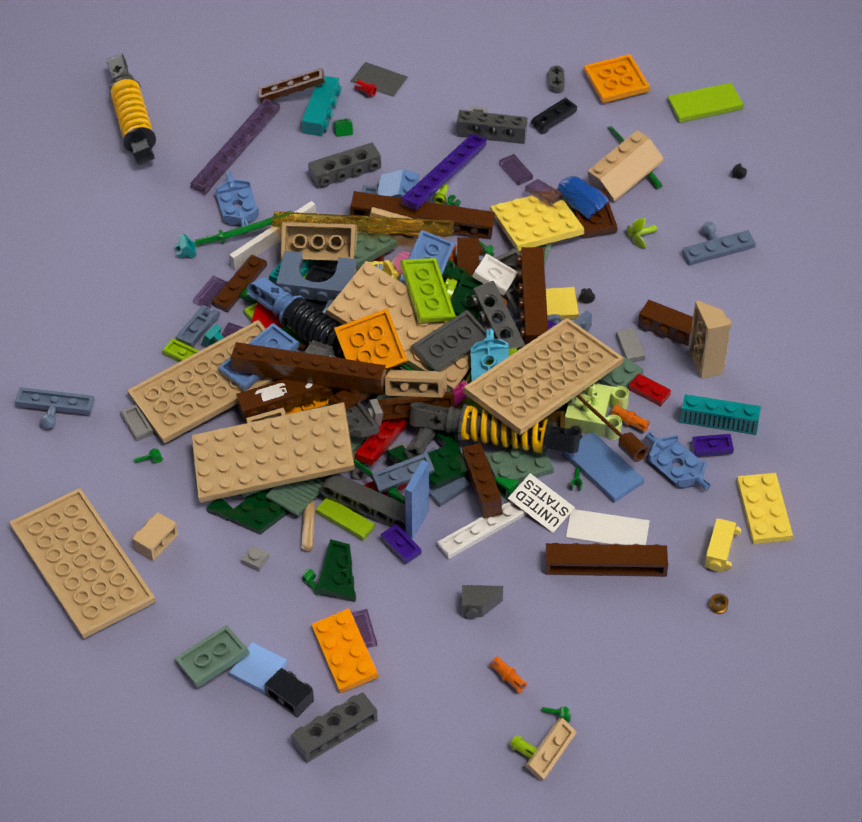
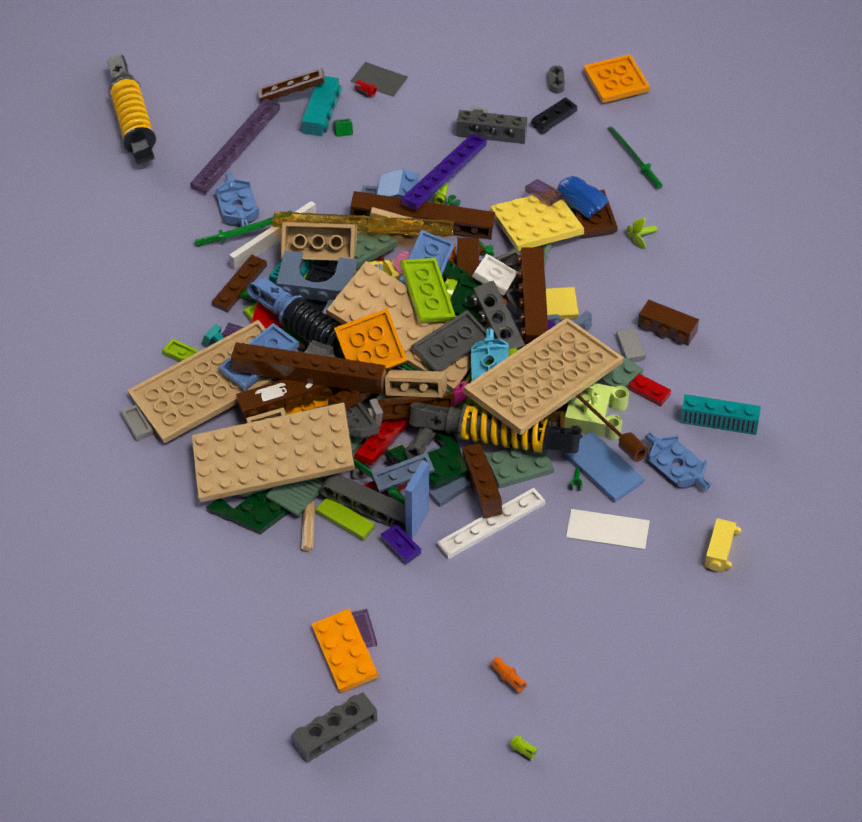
tan plate [9,488,156,639] -> none
sand blue plate [15,387,95,429] -> none
tan brick [133,512,178,561] -> none
green hand [134,448,163,464] -> none
teal tile [175,234,197,259] -> none
sand green plate [175,625,250,688] -> none
sand blue plate [176,305,220,347] -> none
clear purple tile [193,275,228,309] -> none
light blue tile [229,642,287,694] -> none
light grey plate [241,545,269,572] -> none
black brick [265,667,314,718] -> none
green hand [302,568,321,596] -> none
dark grey brick [308,142,381,188] -> none
dark green wing [316,539,356,602] -> none
dark grey slope [462,585,503,618] -> none
green slope [495,477,519,500] -> none
clear purple tile [499,154,533,185] -> none
white sticker [508,473,575,533] -> none
tan plate [525,718,577,781] -> none
green hand [542,706,571,723] -> none
reddish brown brick [545,543,668,577] -> none
black piece [579,288,595,303] -> none
tan slope [588,130,664,202] -> none
orange pin [611,404,650,432] -> none
lime tile [667,82,744,123] -> none
sand blue plate [682,222,756,266] -> none
tan slope [689,301,732,379] -> none
dark purple plate [692,434,734,457] -> none
pearl gold bush [709,593,729,614] -> none
black piece [732,163,747,179] -> none
light yellow plate [737,473,793,544] -> none

